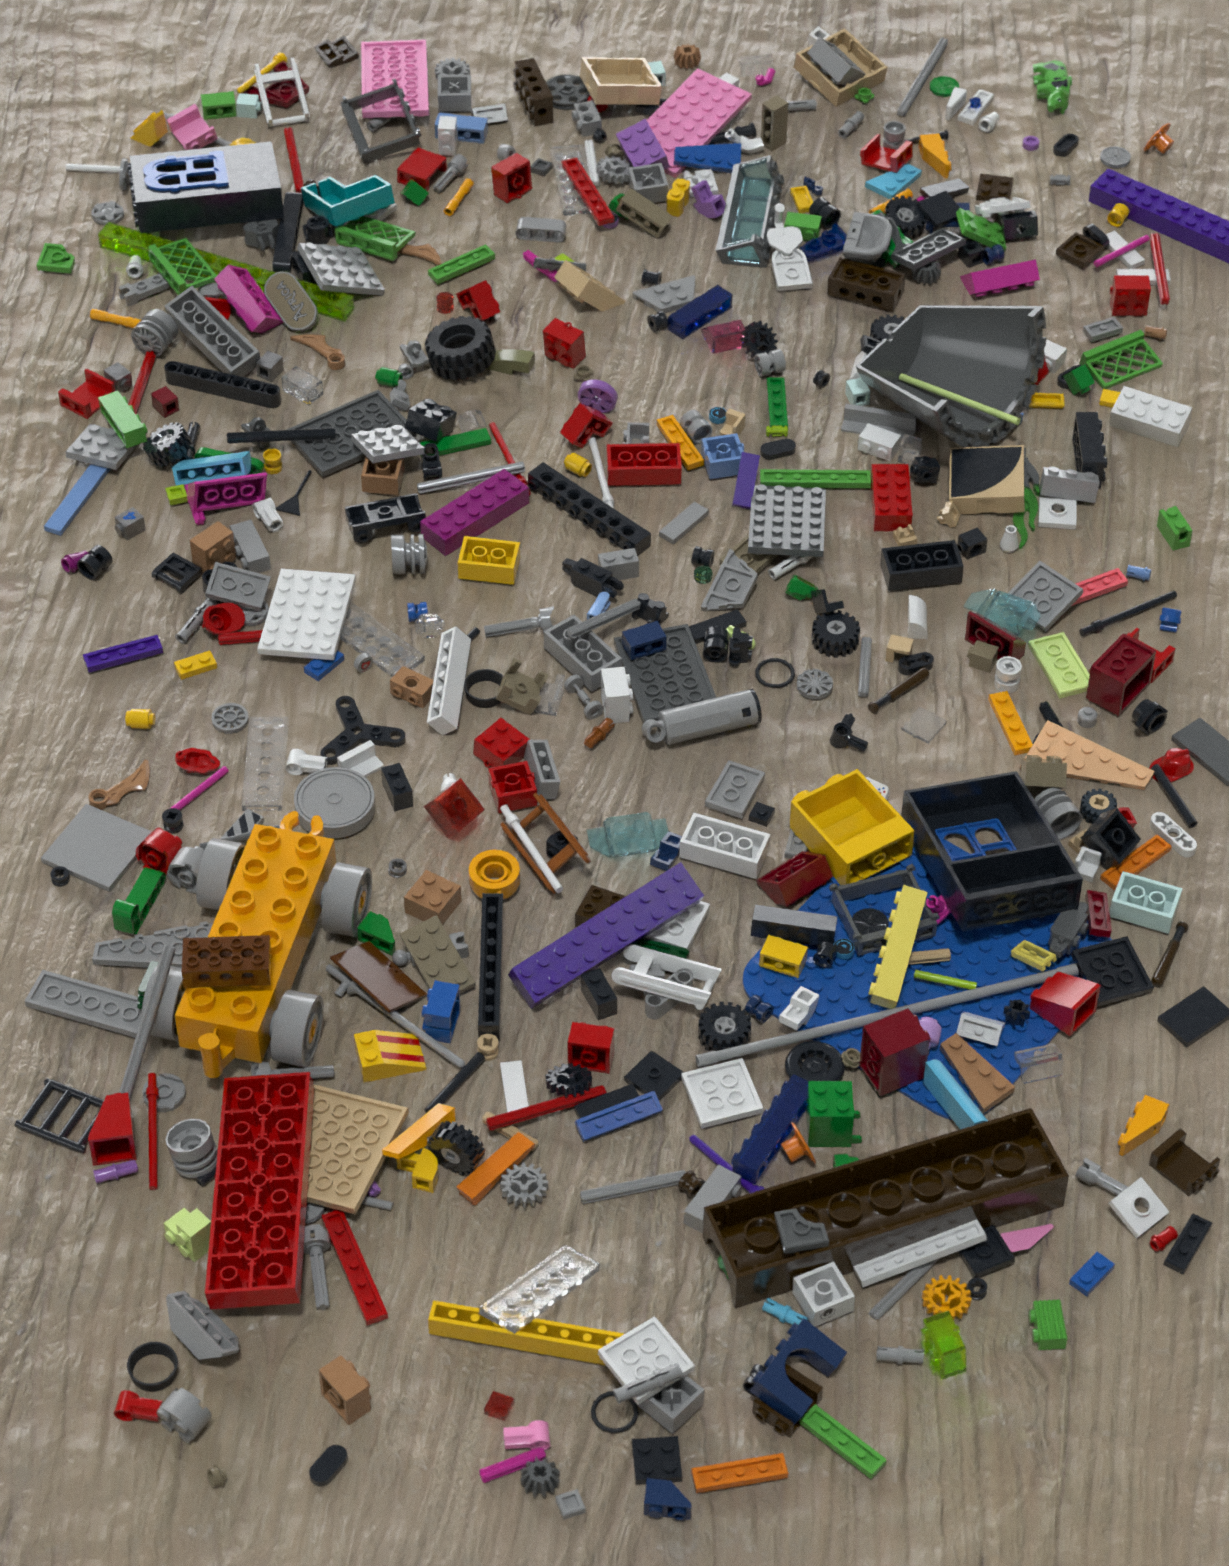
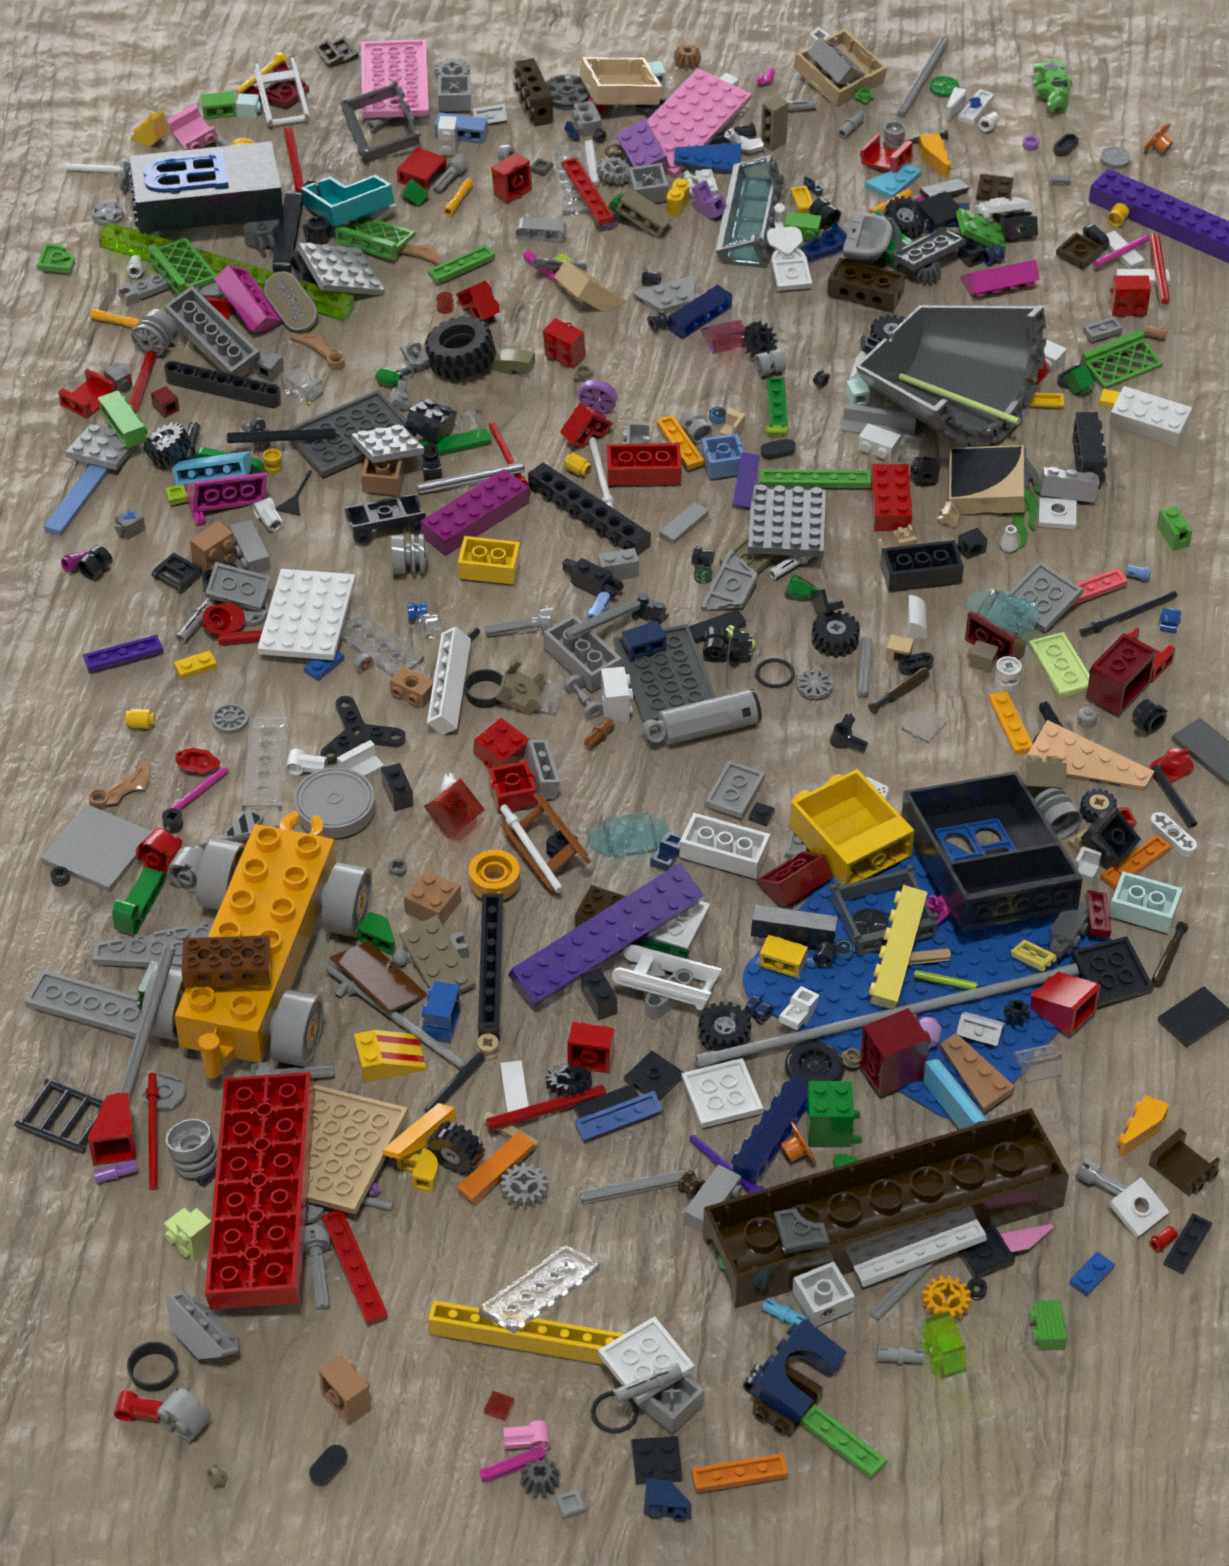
none -> dark blue piece [564,121,581,141]

